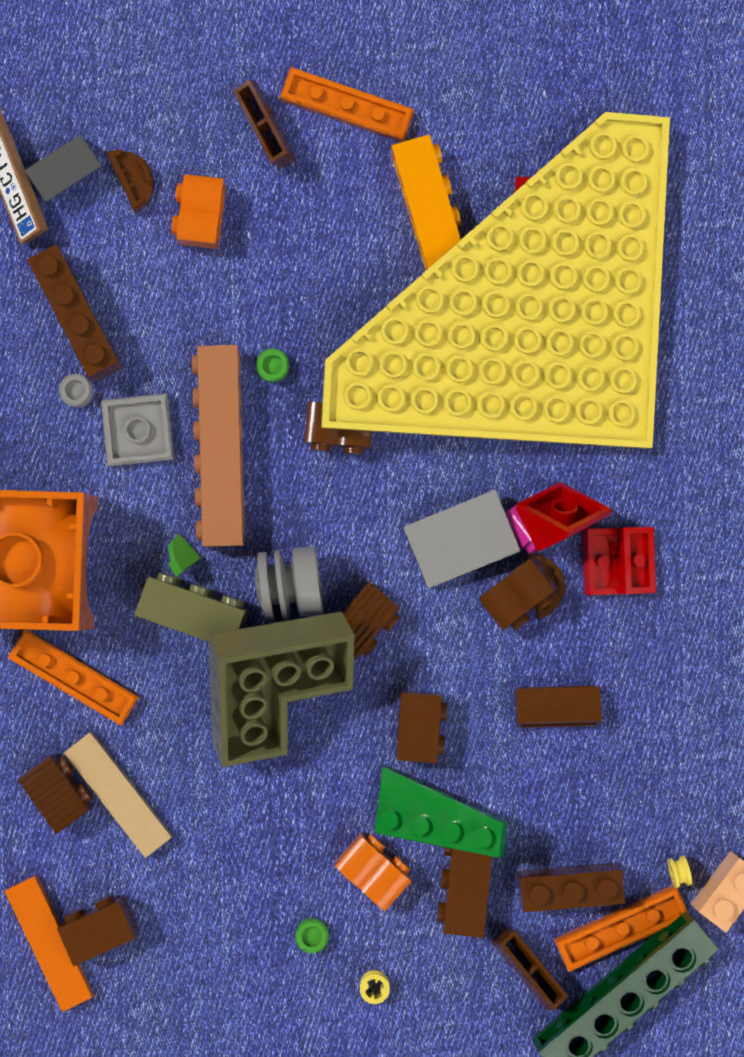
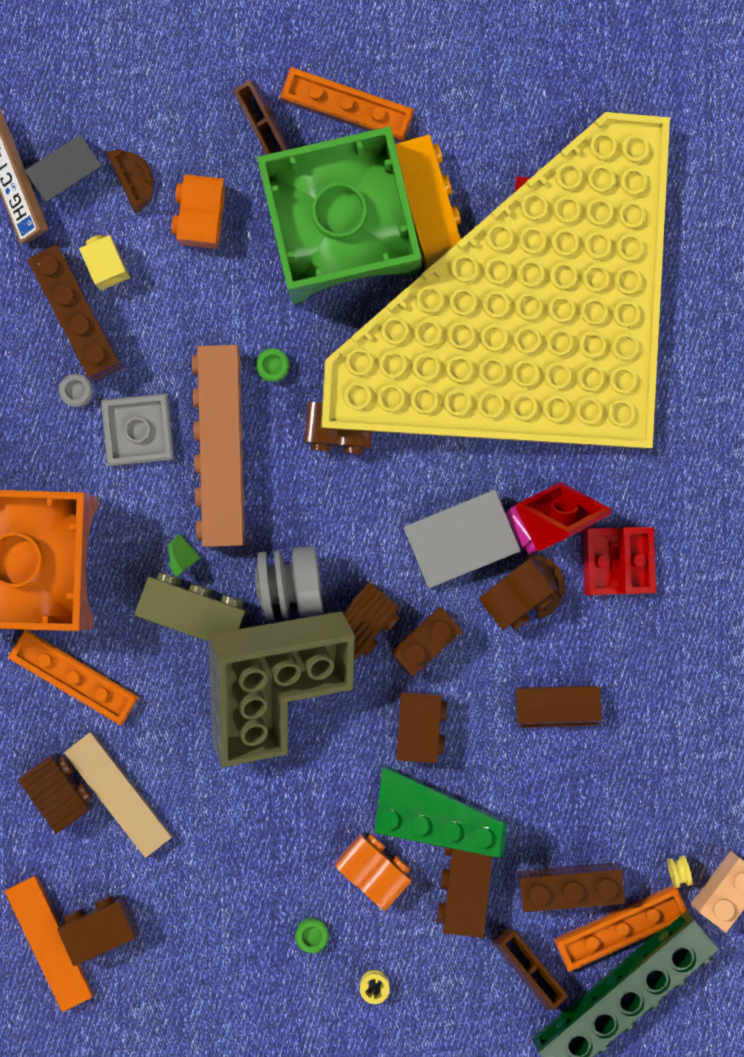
none -> light yellow brick [79,235,131,291]
none -> bright green piece [257,126,422,305]
none -> reddish brown brick [391,607,462,675]

